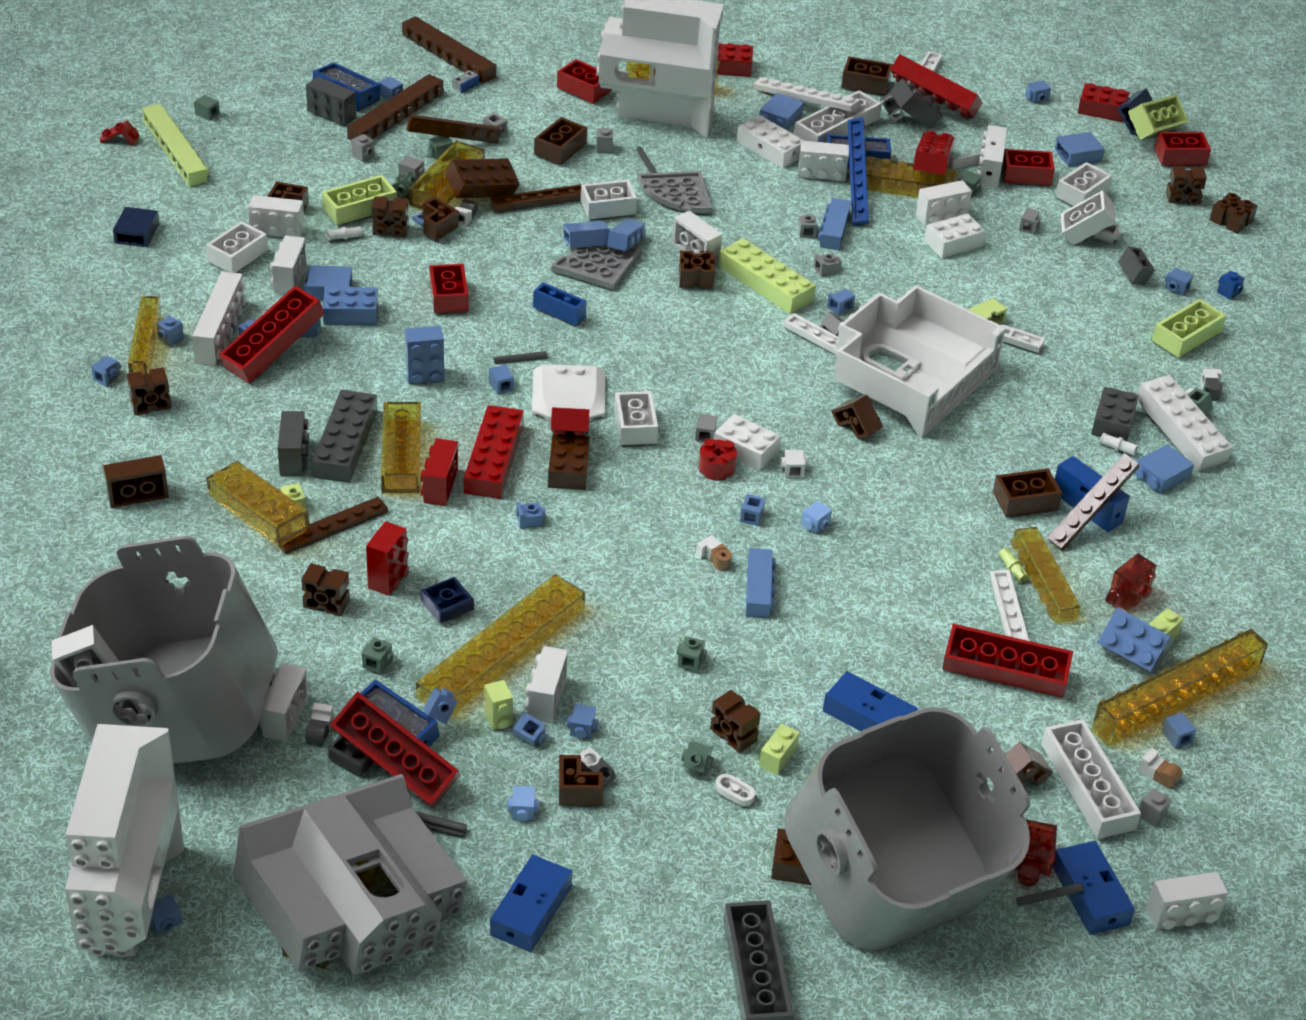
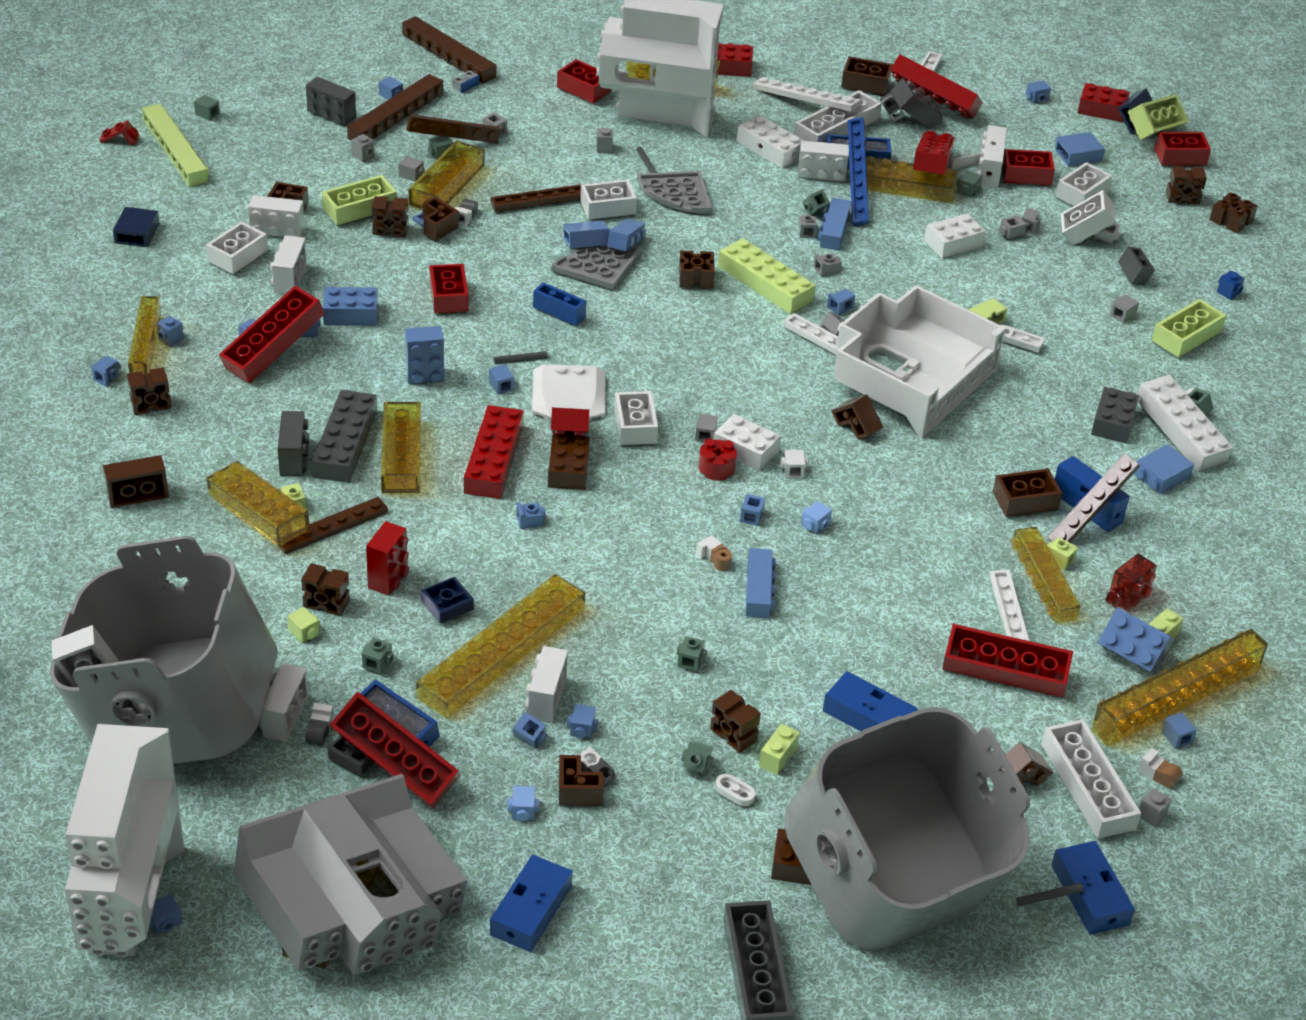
white brick [192,271,247,366] -> none
medium blue brick [304,265,352,300] -> none
blue brick [312,62,381,110] -> none
white pin [327,226,362,241] -> none
sand green brick [391,171,420,198] -> none
dark grey axle [415,811,467,837] -> none
red brick [420,438,459,506] -> none
medium blue brick [423,687,458,724] -> none
reddish brown brick [445,158,520,198] -> none
yellowish green brick [484,680,513,731] -> none
reddish brown brick [534,117,588,165] -> none
white brick [672,211,722,264] -> none
medium blue brick [759,93,804,130] -> none
white brick [915,180,972,226] -> none
yellowish green pin [999,548,1030,583] -> none
clear red brick [1015,820,1058,886] -> none
white pin [1100,433,1139,456] -> none
white brick [1146,872,1228,930] -> none
medium blue brick [1165,268,1193,296] -> none
leg [1200,368,1223,401] -> none
none -> yellowish green brick [287,607,320,643]
none -> sand green brick [802,189,830,215]
none -> light grey brick [999,215,1027,239]
none -> yellowish green brick [1045,537,1078,570]
none -> light grey brick [1110,294,1139,323]

